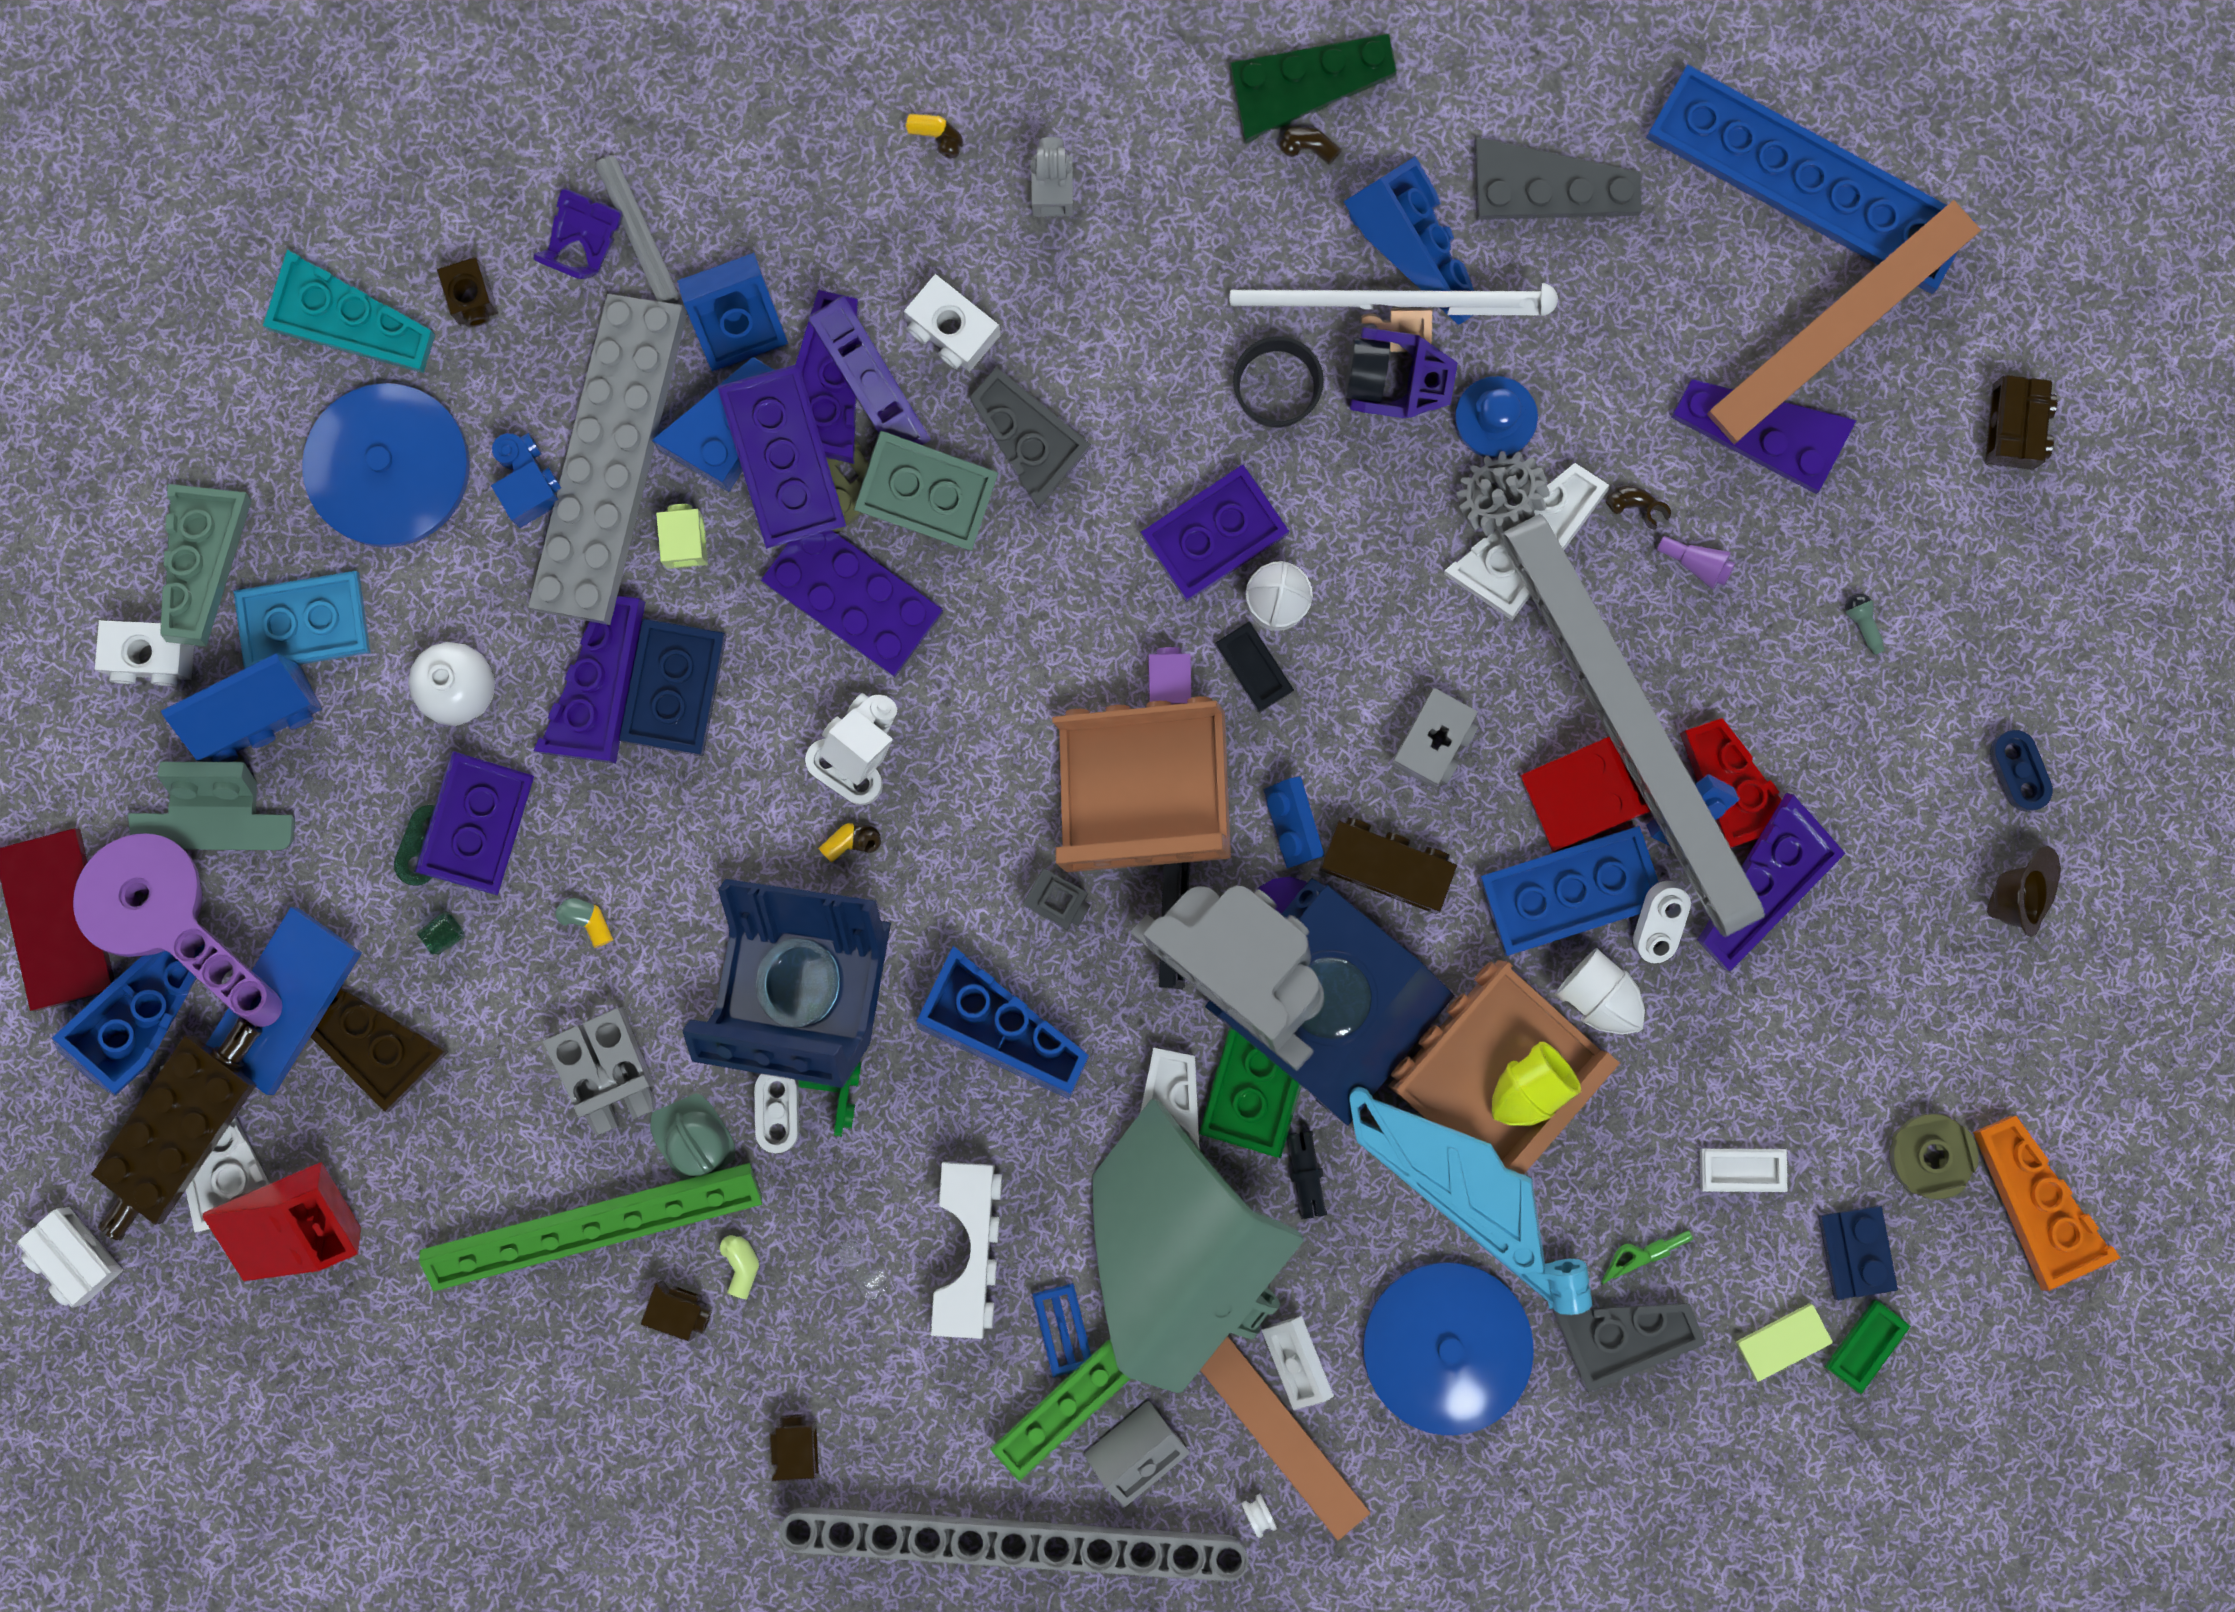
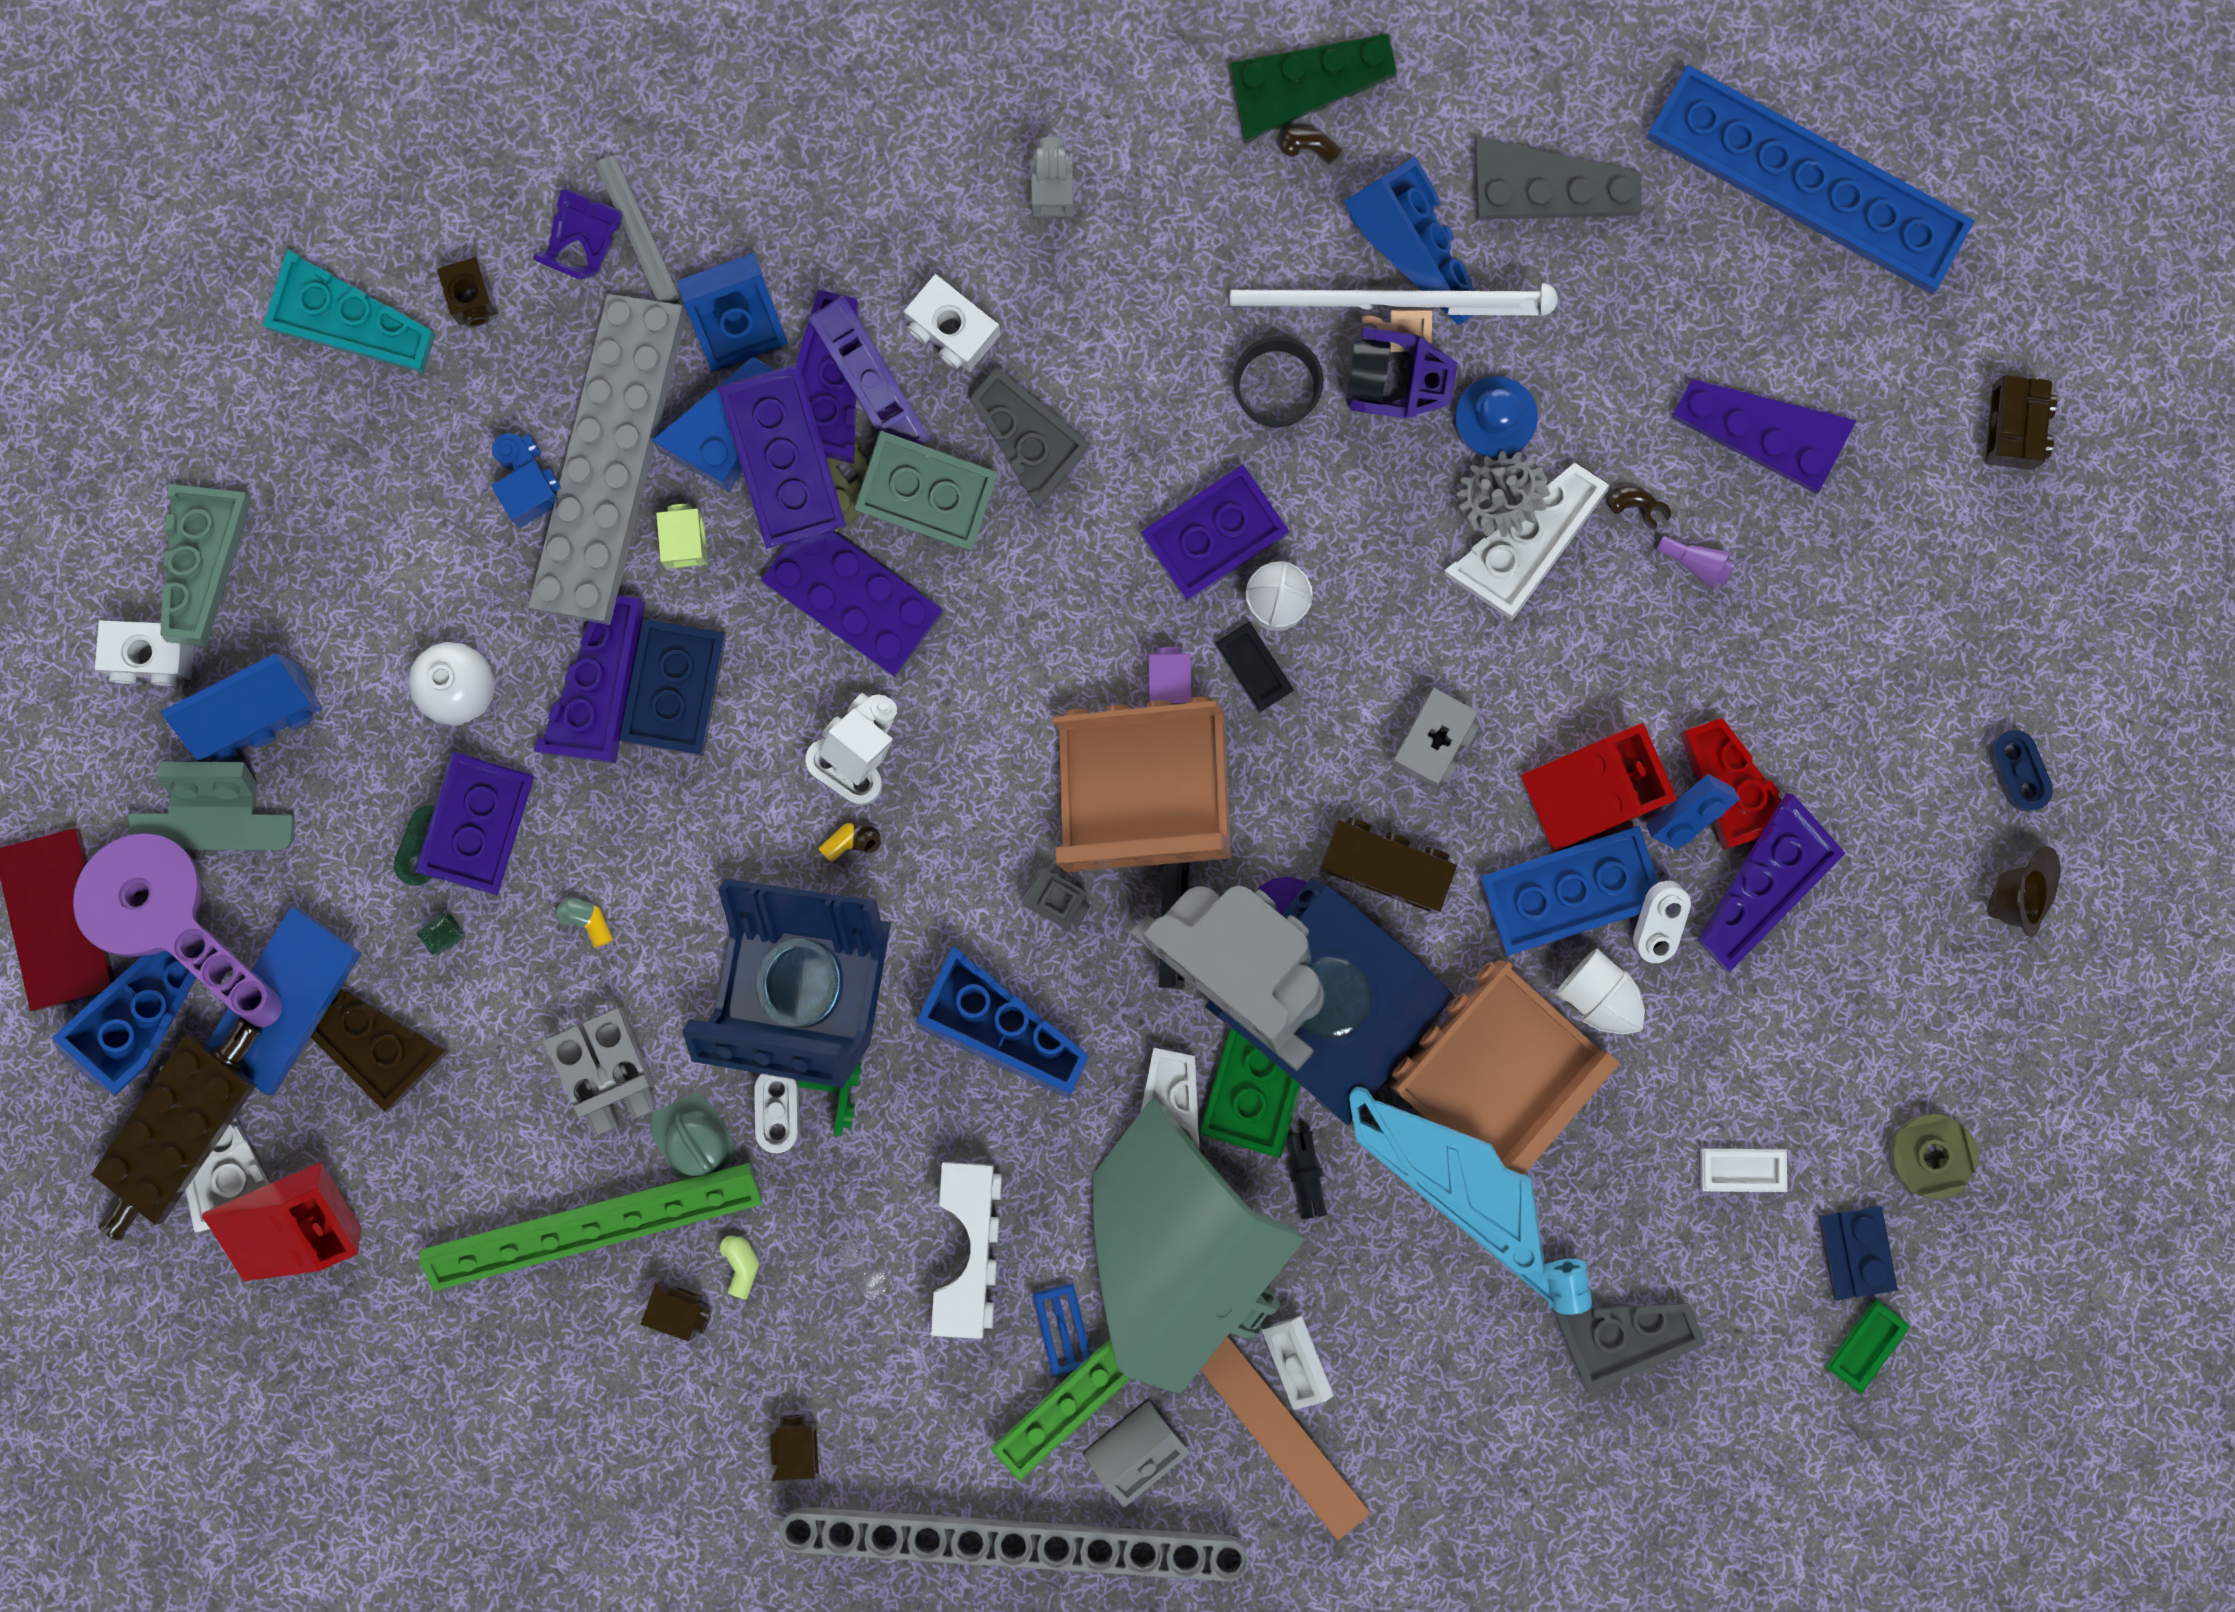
white brick [17,1207,123,1307] -> none
dark azure tile [233,571,371,669] -> none
blue dish [302,383,470,547] -> none
arm [906,114,963,159] -> none
white bush [1241,1494,1277,1539] -> none
blue plate [1263,776,1325,868] -> none
blue dish [1363,1262,1534,1436] -> none
neon yellow helmet [1492,1041,1581,1126] -> none
light grey beam [1501,514,1764,937] -> none
bright green hand [1601,1230,1693,1285] -> none
nougat tile [1707,200,1981,444] -> none
yellowish green tile [1735,1303,1833,1382] -> none
sand green piece [1845,593,1885,655] -> none
orange wing [1973,1116,2121,1291] -> none

